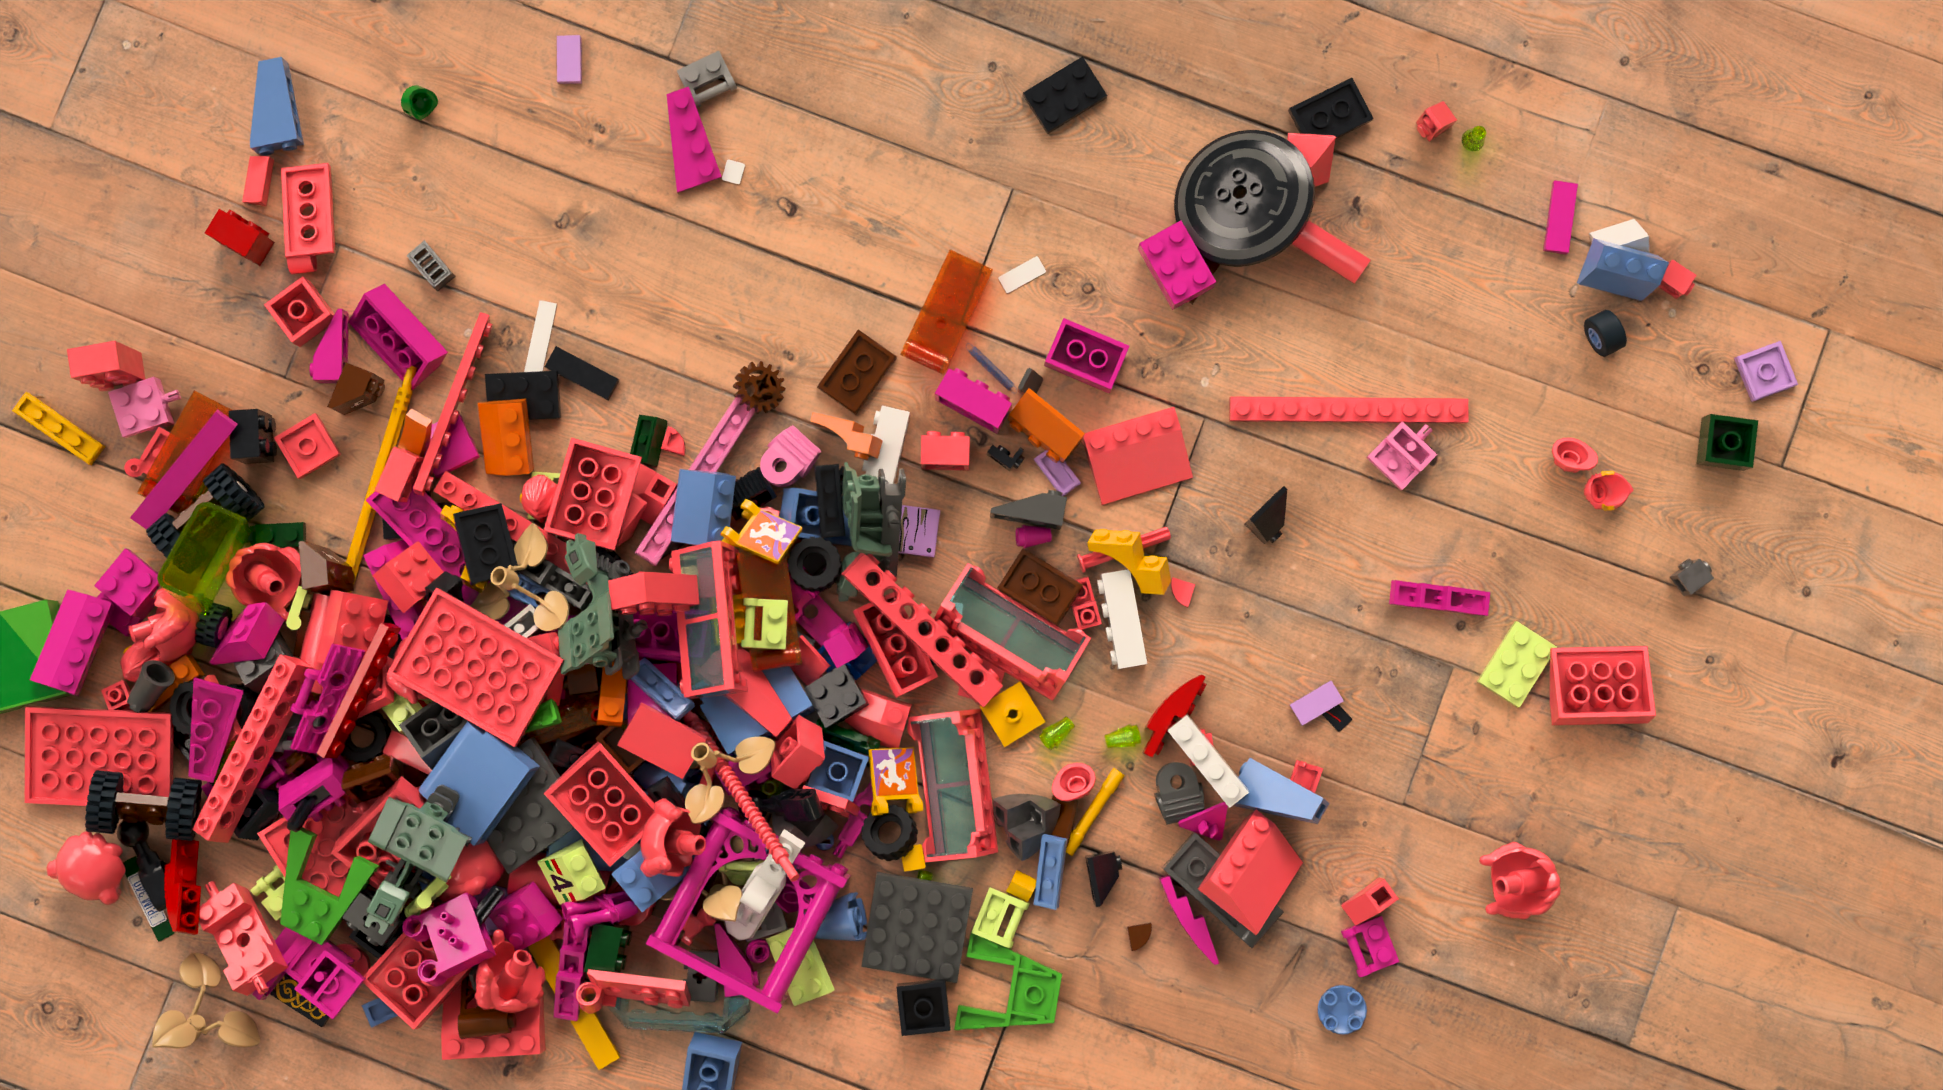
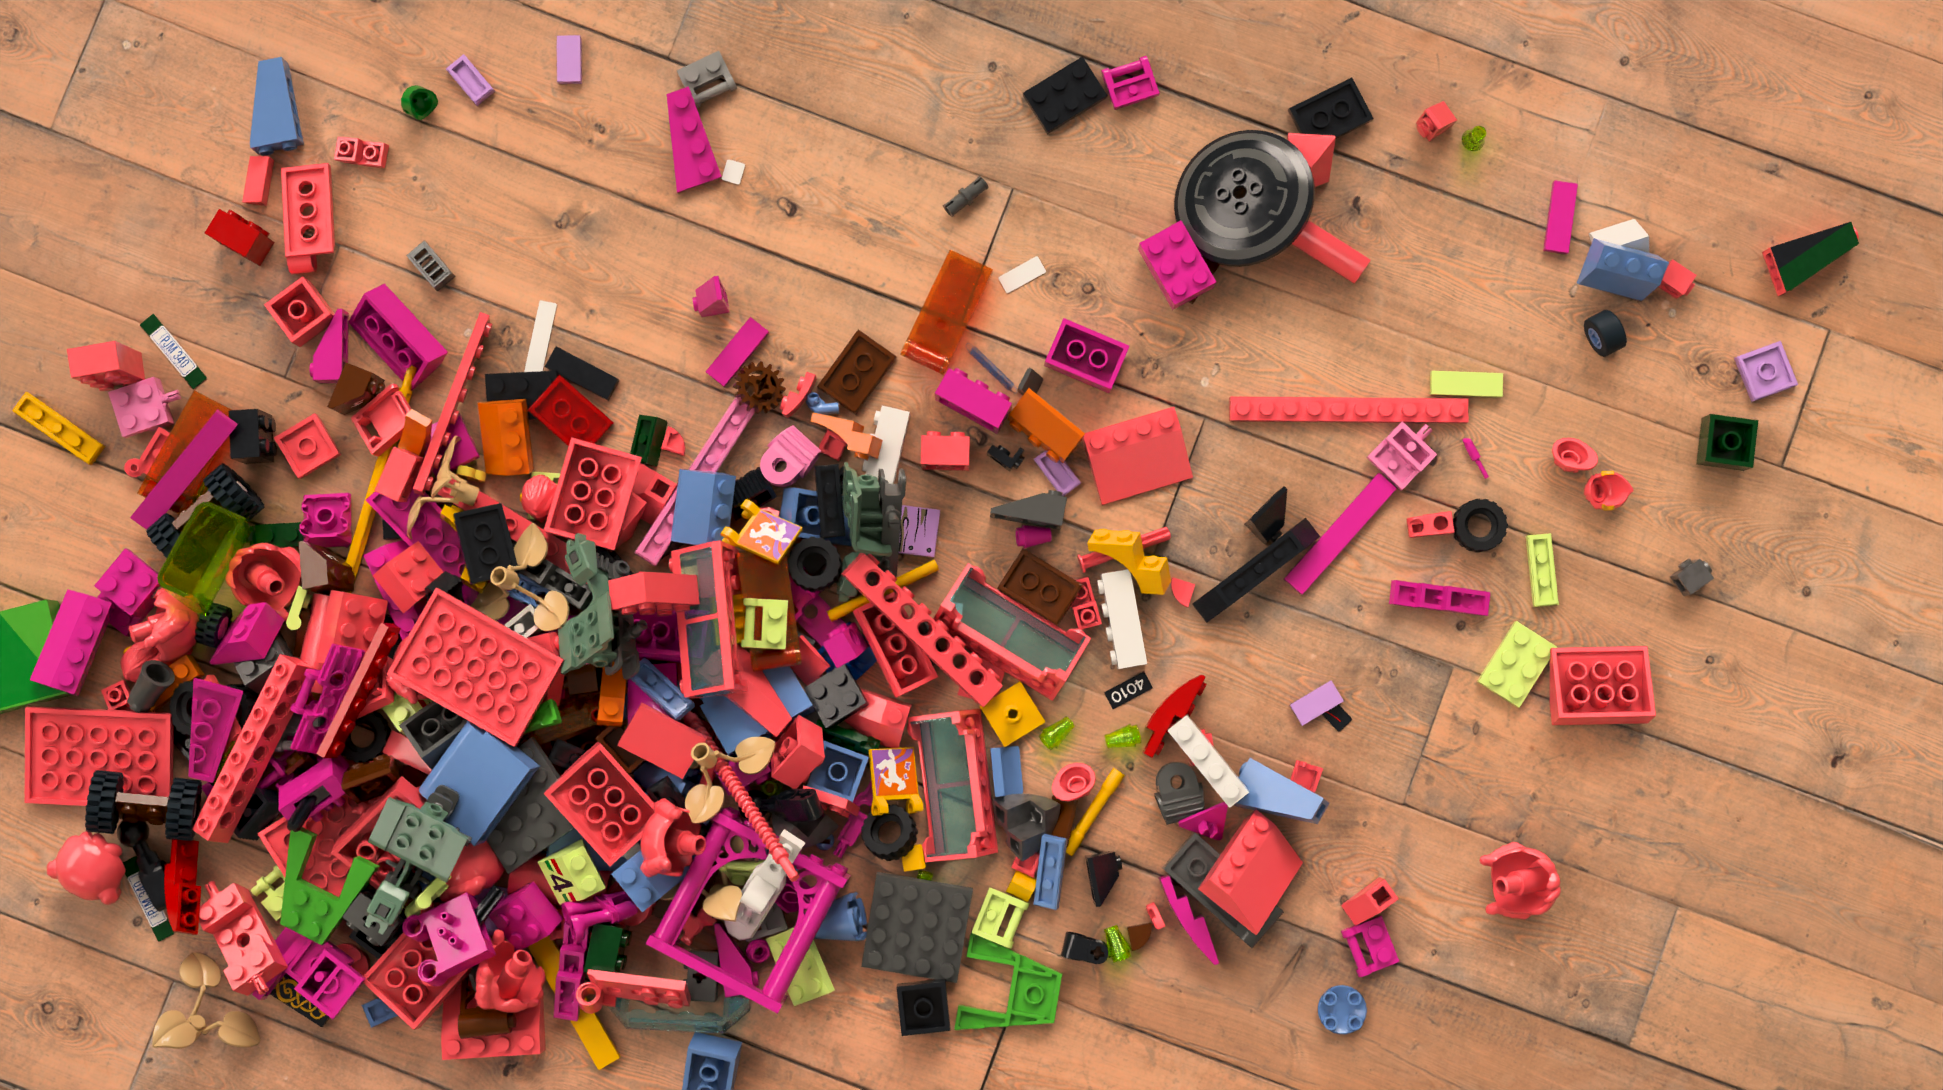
none -> sticker [140,314,207,389]
none -> dark pink slope [299,493,351,548]
none -> coral slope [334,137,389,168]
none -> coral container [351,384,411,457]
none -> tan plant [407,436,479,539]
none -> lavender tile [446,54,495,106]
none -> light yellow tile [456,465,487,483]
none -> red tile [528,374,614,446]
none -> dark pink slope [692,276,730,317]
none -> dark pink tile [706,317,769,388]
none -> coral slope [780,372,817,418]
none -> medium blue arm [806,392,839,415]
none -> coral tile [819,429,847,462]
none -> yellow piece [826,560,939,622]
none -> dark grey pin [943,176,989,217]
none -> medium blue panel [990,746,1023,797]
none -> coral tile [1011,852,1040,877]
none -> black piece [1061,931,1108,964]
none -> dark pink plate [1101,56,1160,110]
none -> black sticker [1104,671,1153,709]
none -> clear neon green cone [1104,925,1132,963]
none -> coral tile [1146,902,1165,930]
none -> black slope [1192,518,1320,623]
none -> dark pink tile [1284,473,1397,595]
none -> coral leg [1406,511,1454,538]
none -> yellowish green tile [1430,371,1503,398]
none -> black tyre [1453,498,1508,552]
none -> dark pink piece [1463,438,1489,479]
none -> yellowish green tile [1525,533,1559,607]
none -> slope [1762,222,1859,296]

